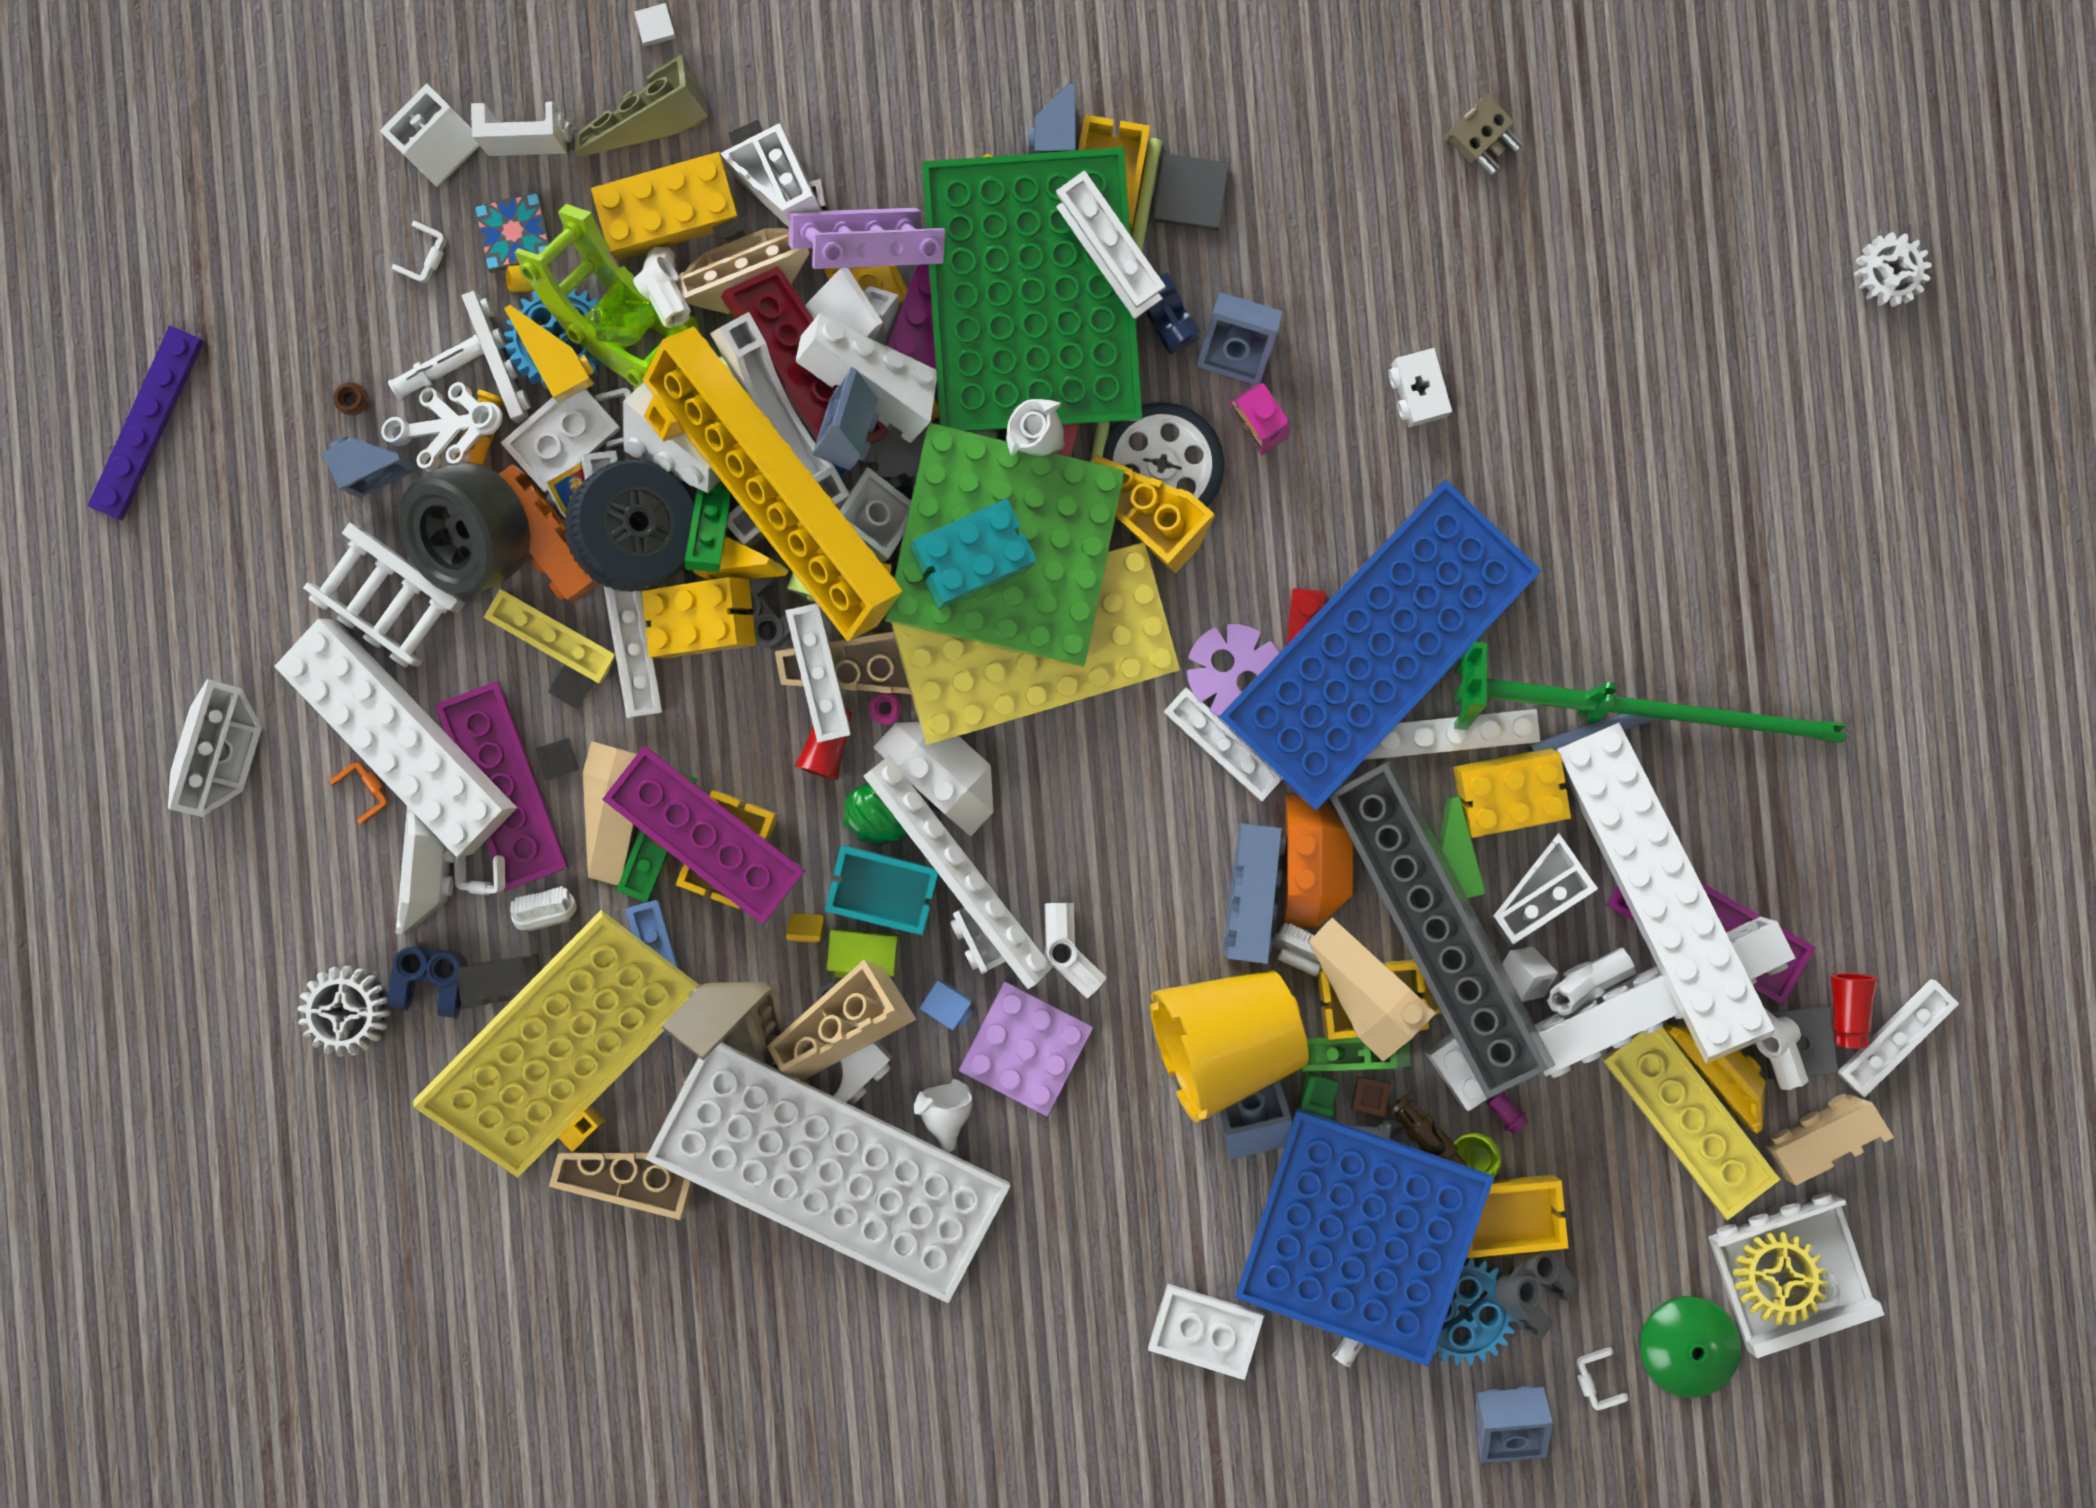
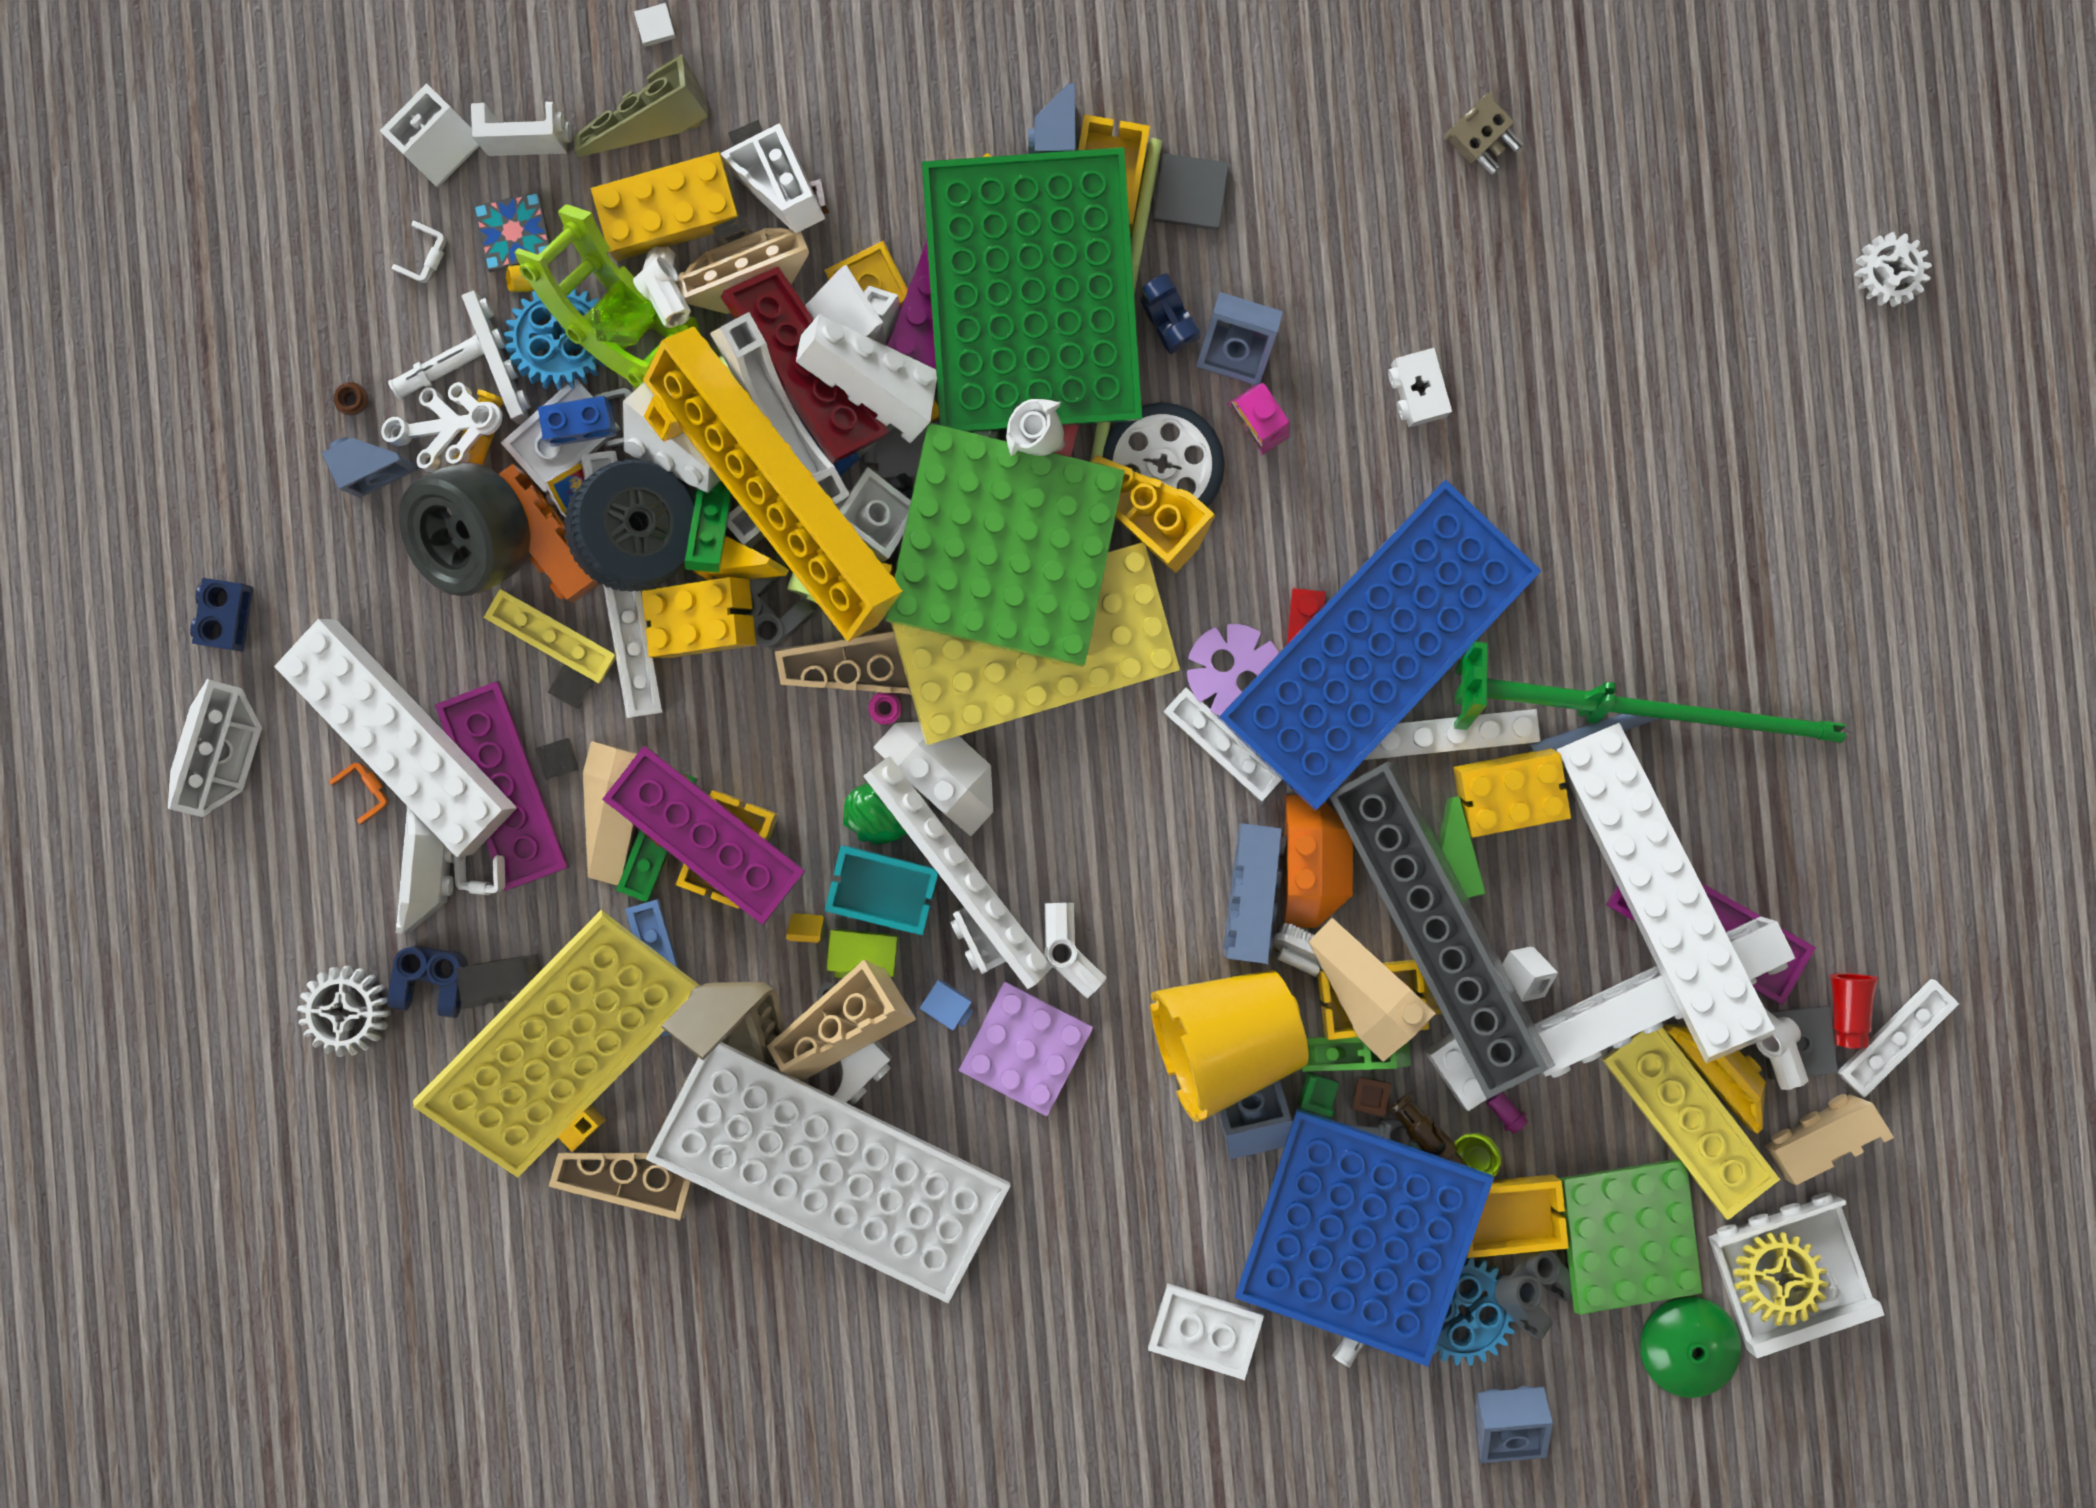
dark purple plate [87,325,204,521] -> none
white fence [303,522,466,668] -> none
yellow slope [504,305,595,403] -> none
white piece [510,886,577,932] -> none
white plate [785,603,851,743] -> none
lavender fence [788,208,945,269] -> none
red plant [794,709,852,781] -> none
sand blue slope [812,367,879,471] -> none
teal piece [909,499,1037,609] -> none
white hat [914,1078,972,1153] -> none
white fence [1056,170,1165,319] -> none
white wedge [1490,833,1598,947] -> none
white piece [1547,947,1636,1016] -> none
white piece [1576,1347,1629,1410] -> none
none -> dark blue brick [190,578,253,652]
none -> blue brick [538,396,617,447]
none -> bright green plate [1559,1159,1702,1315]

